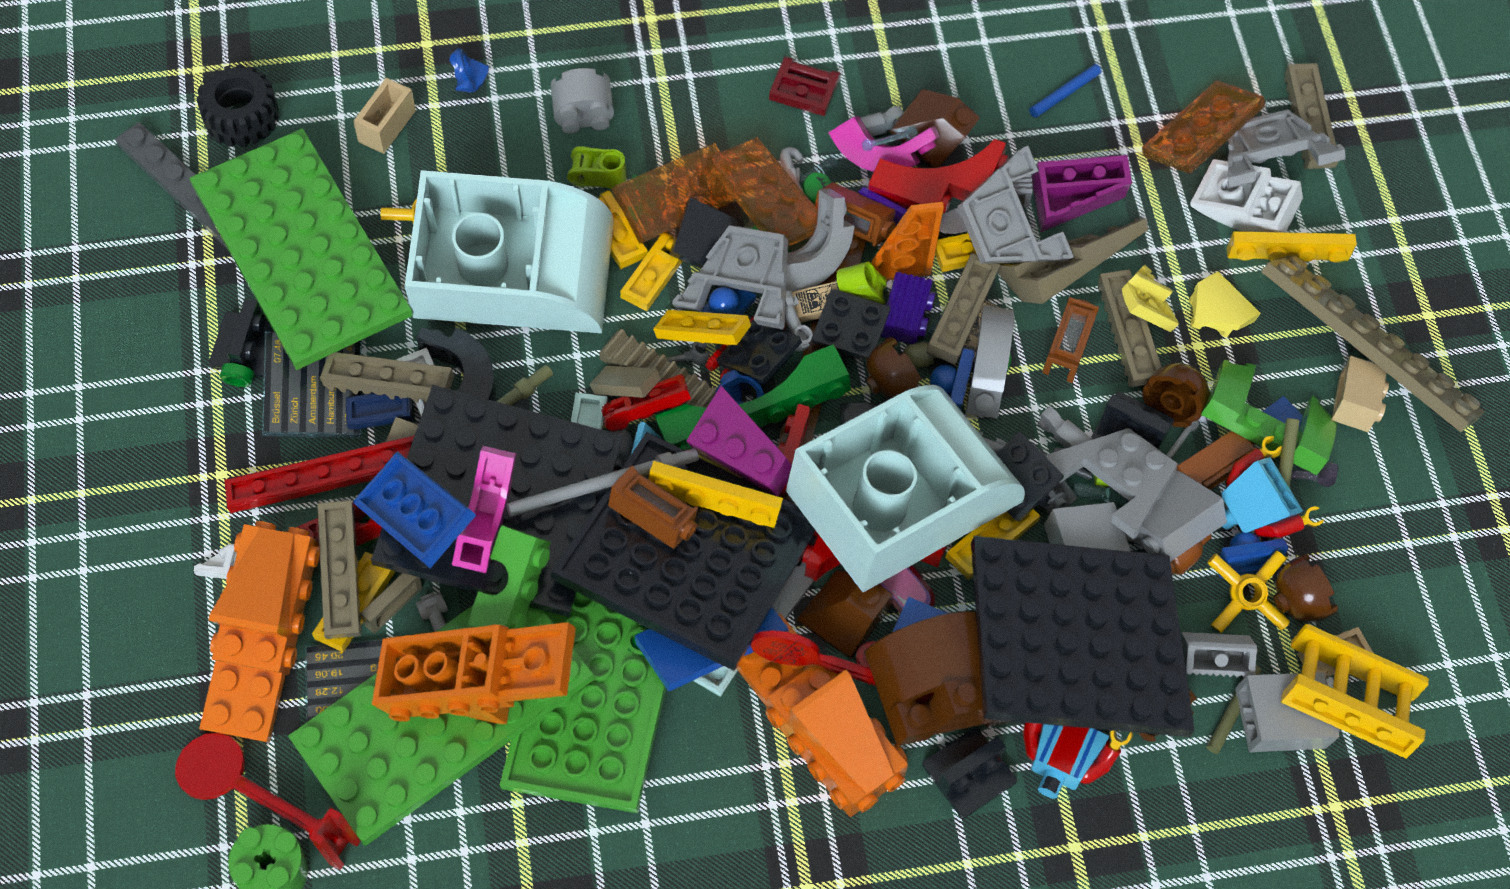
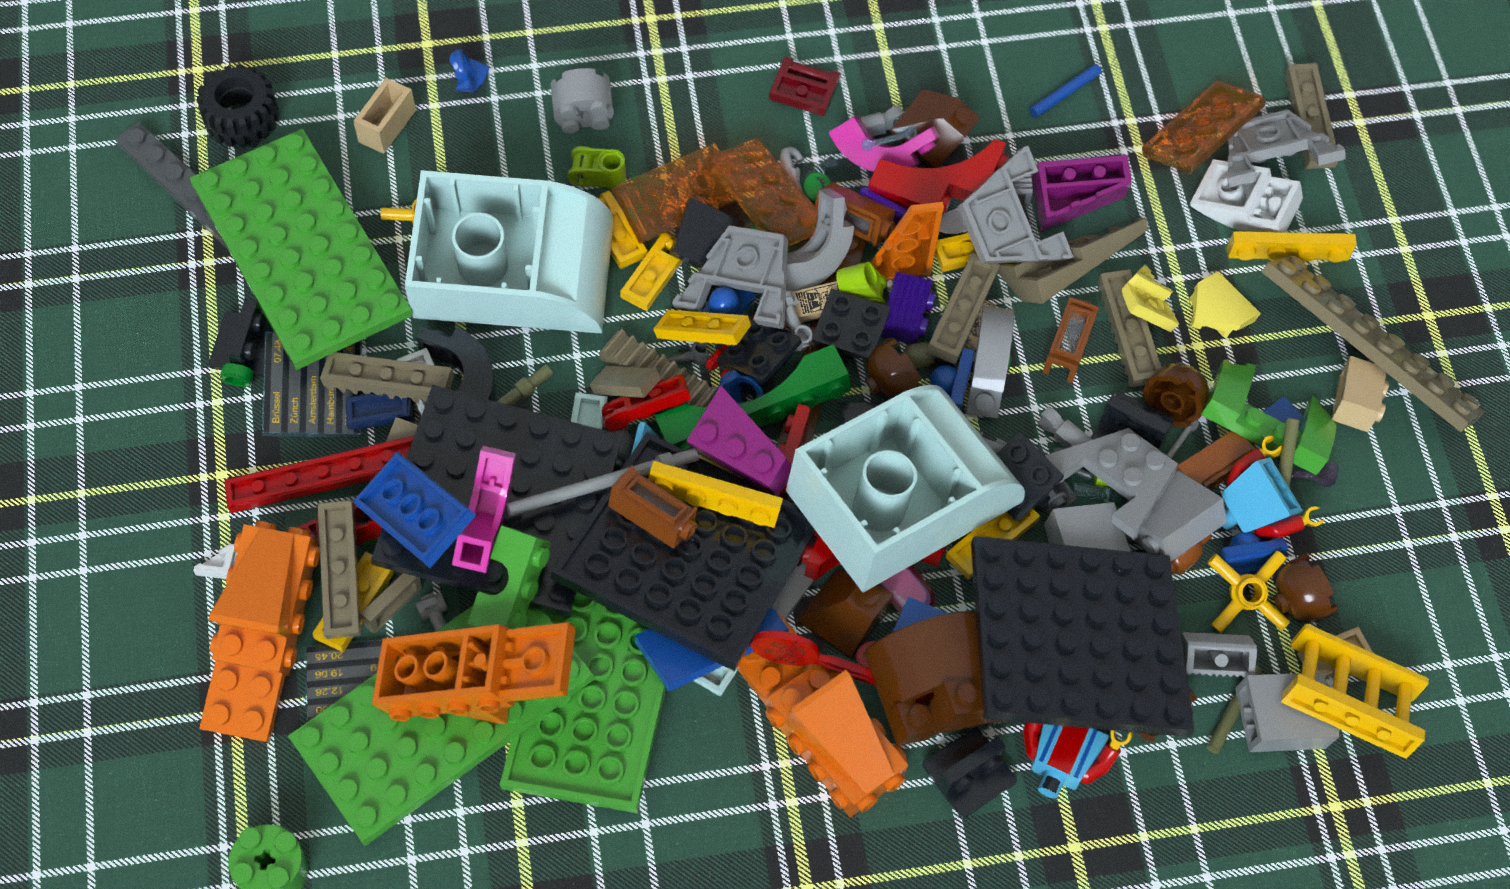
red piece [175,733,361,870] -> none

